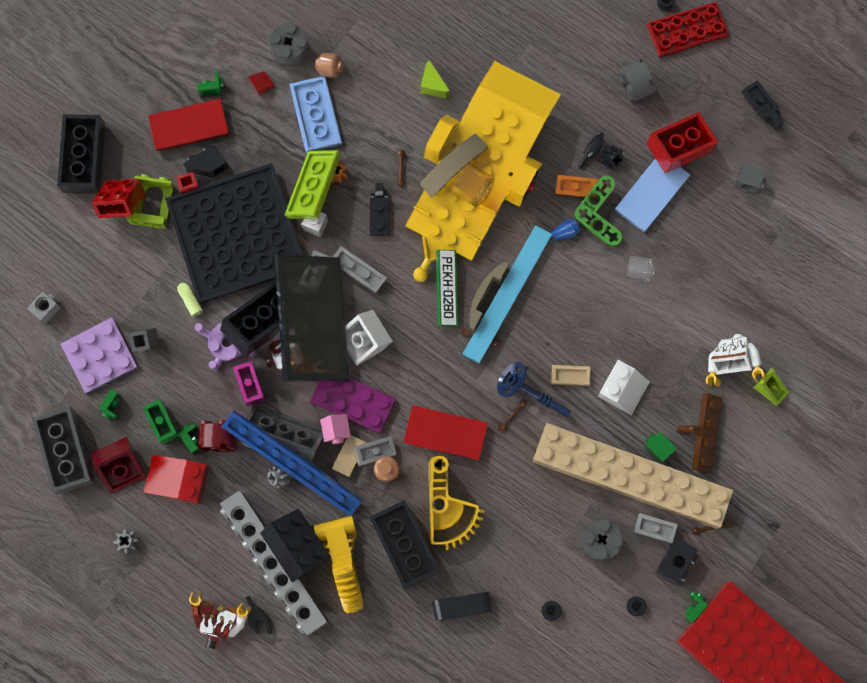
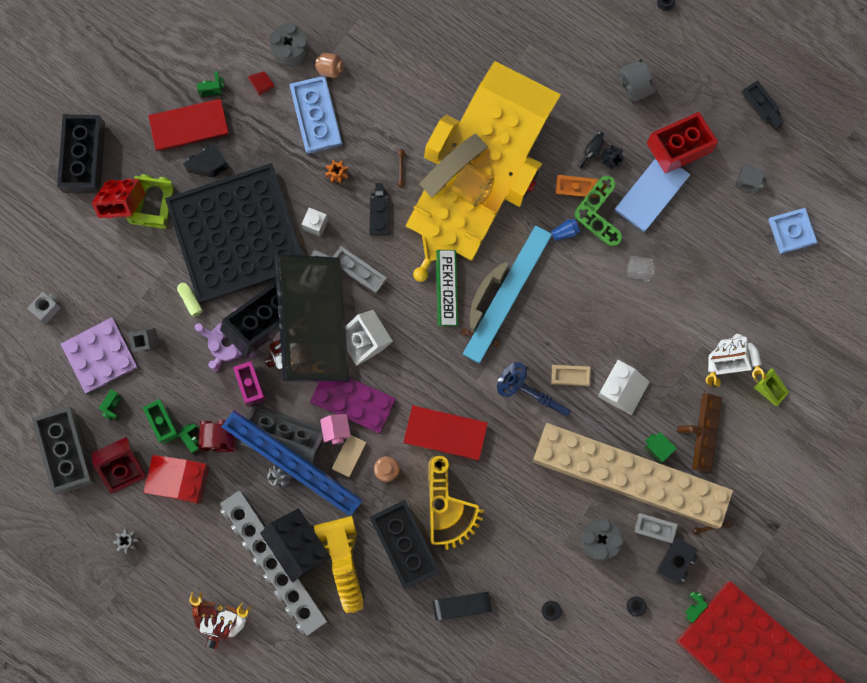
red slope [176,171,199,193] -> none
black hand [245,595,272,634] -> none
lime tile [285,150,341,219] -> none
light grey plate [353,436,397,466] -> none
lime slope [421,61,449,99] -> none
reddish brown hinge [498,399,527,431] -> none
red tile [647,1,729,58] -> none
none -> light blue tile [768,208,818,254]

